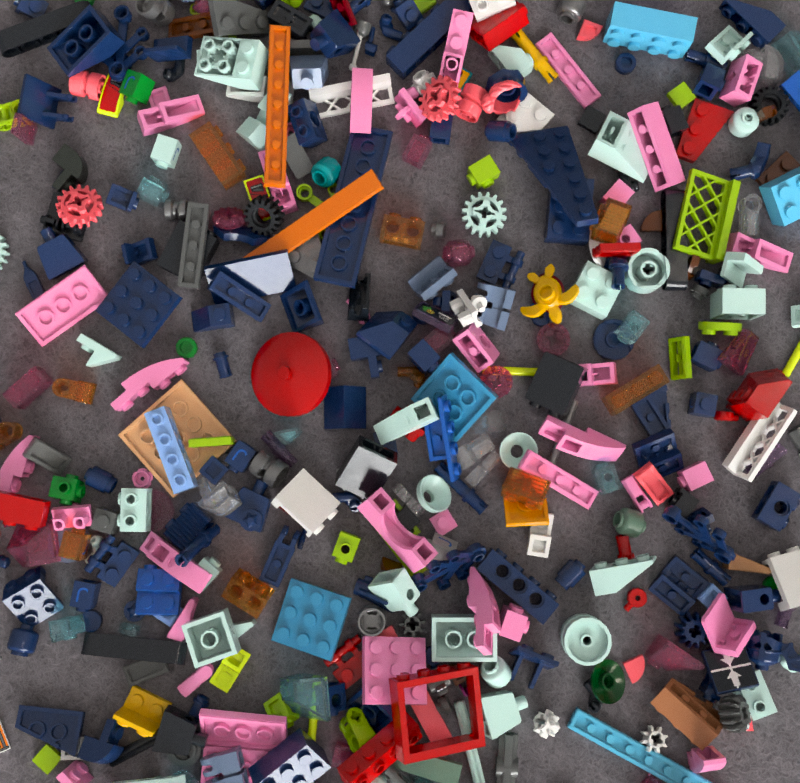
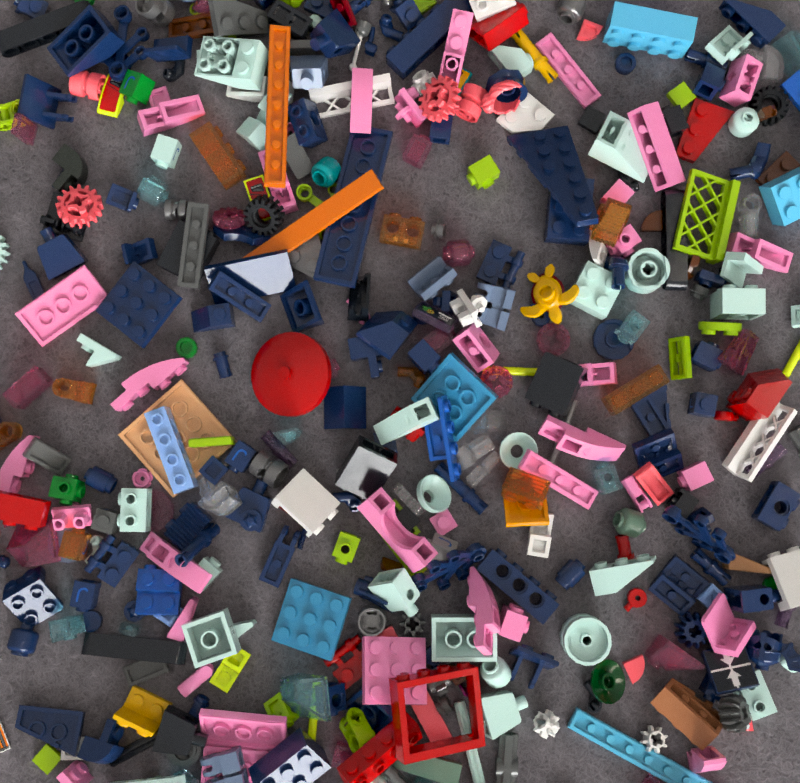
clear orange brick [221,567,275,619] -> none
light aqua gear [462,192,507,238] -> none
dark blue brick [484,120,517,142] -> none
red tile [592,242,641,257] -> none

